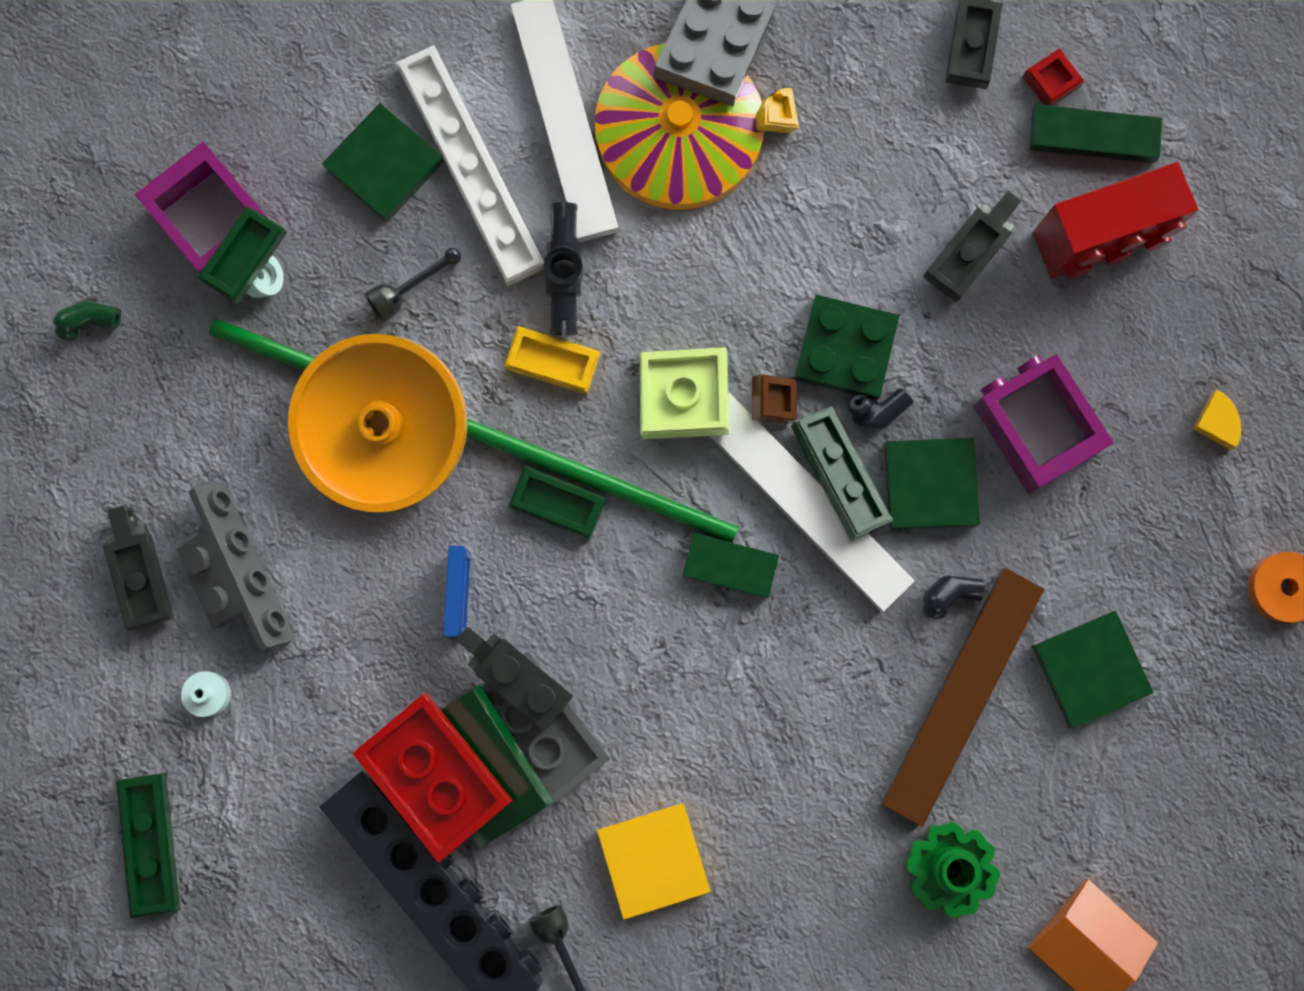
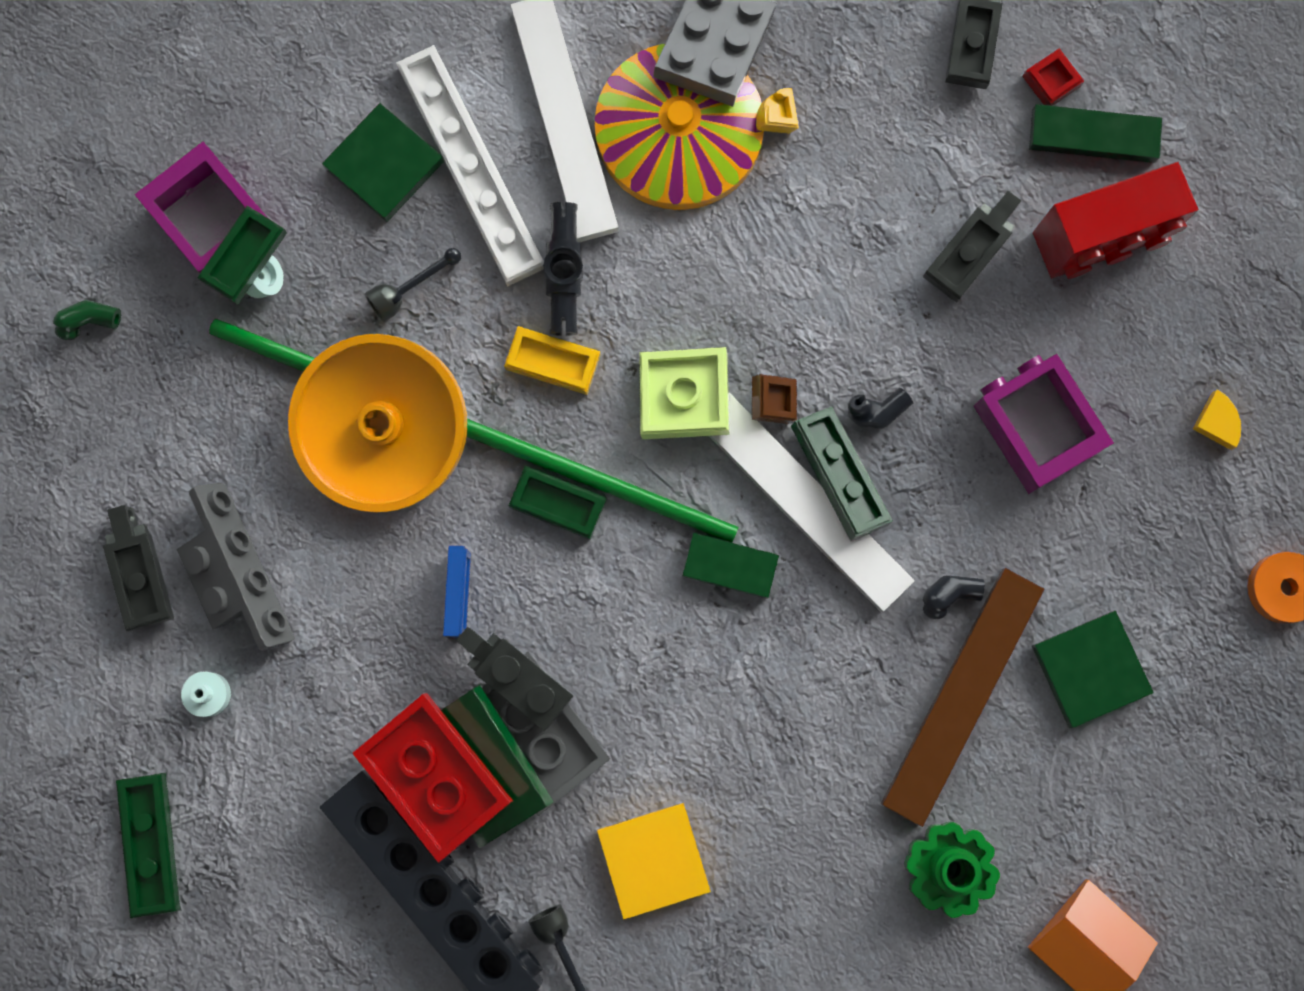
dark green plate [794,294,900,401] -> none
dark green tile [884,438,980,530] -> none

